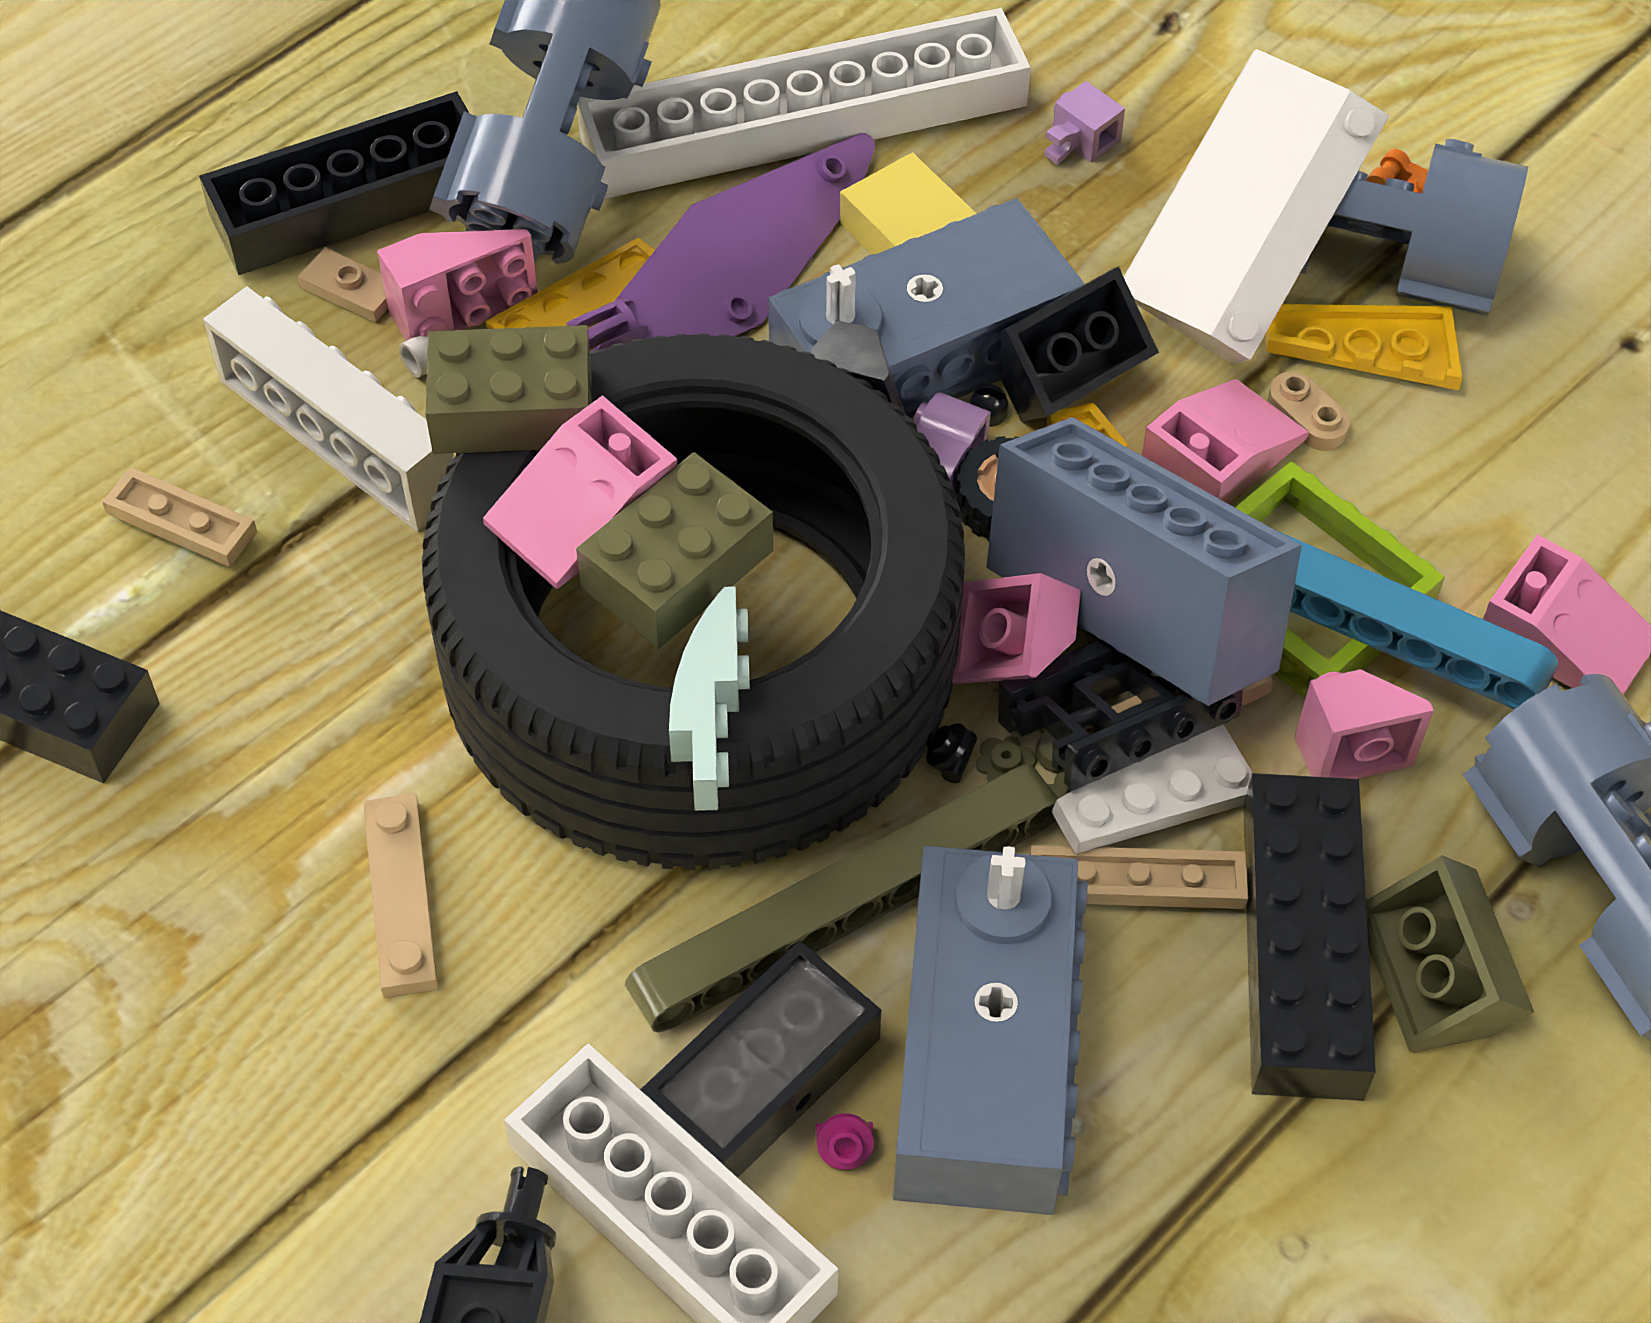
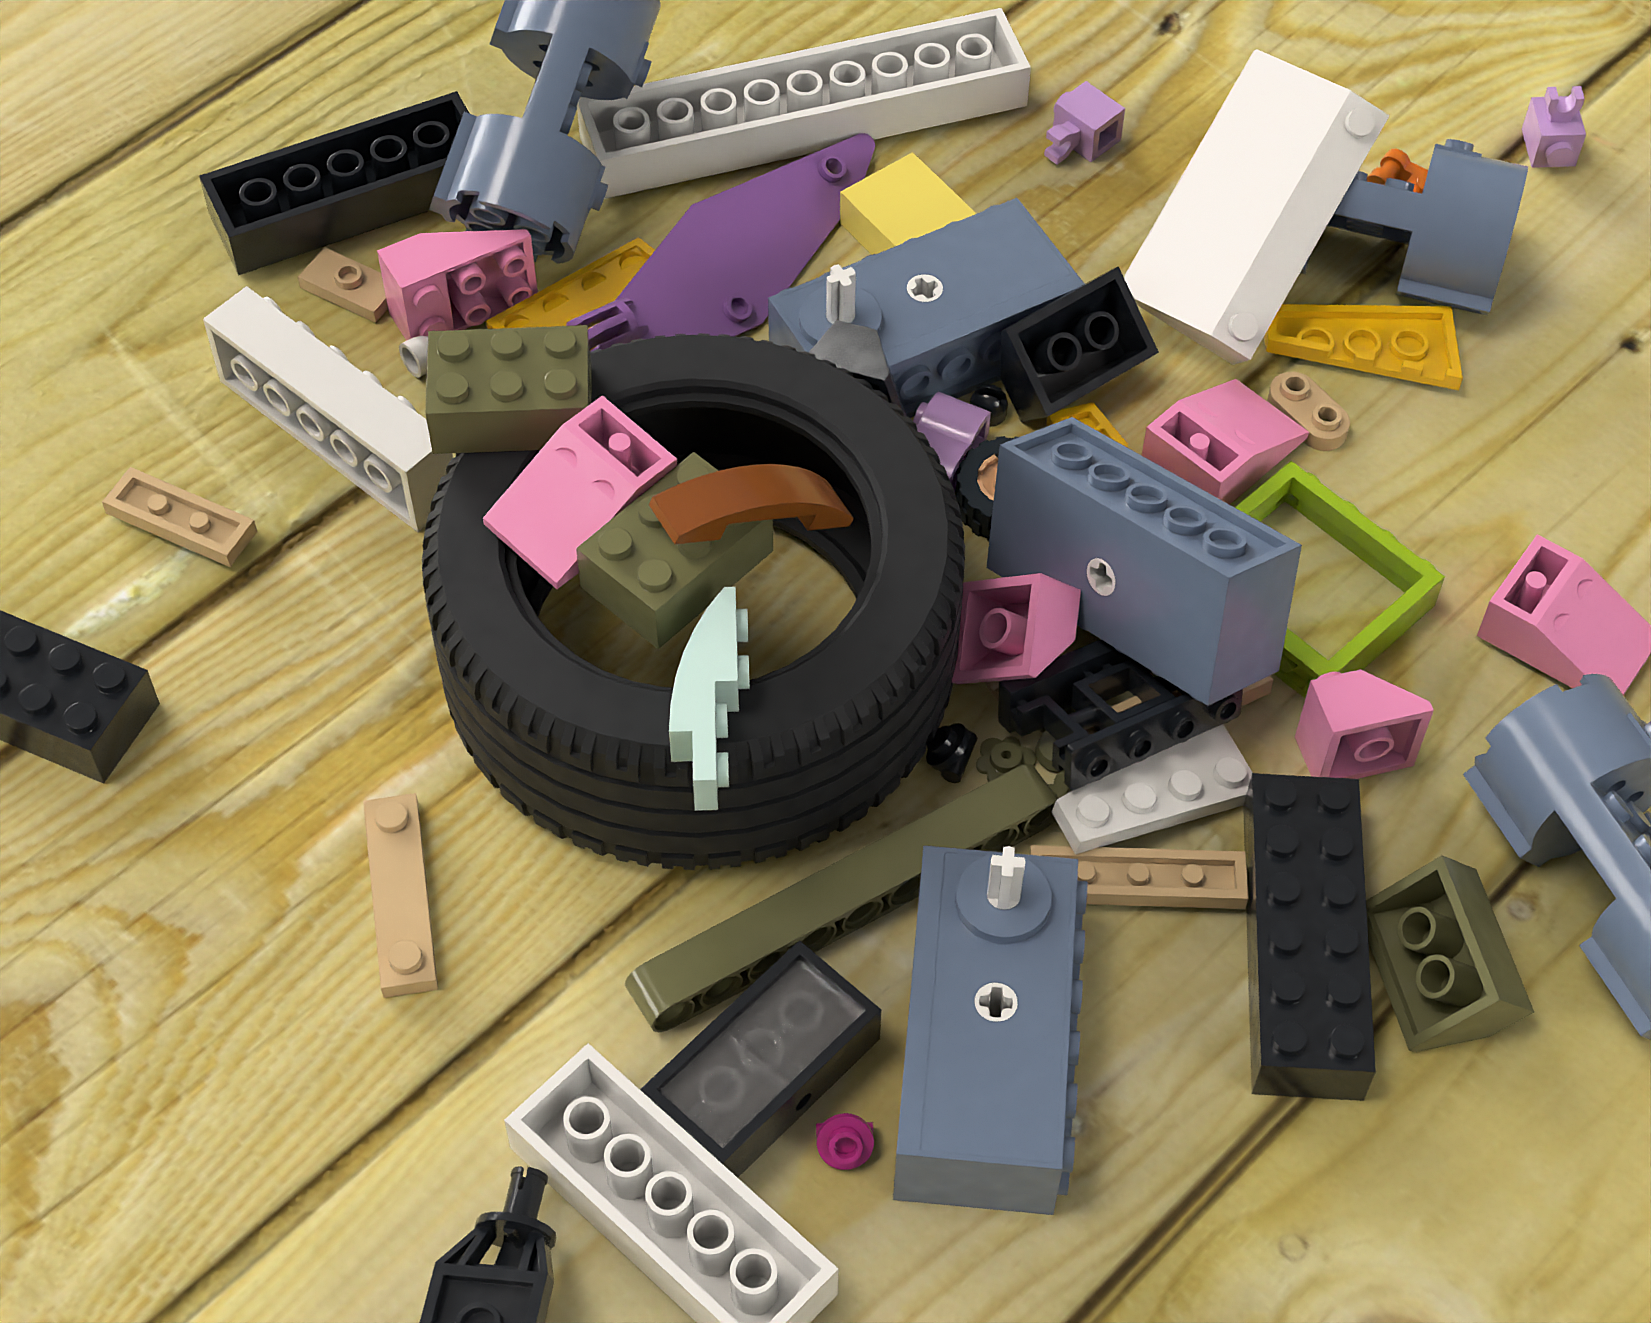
dark azure beam [1278,531,1558,709] -> none
none -> dark orange slope [649,464,854,544]
none -> lavender brick [1522,86,1586,168]

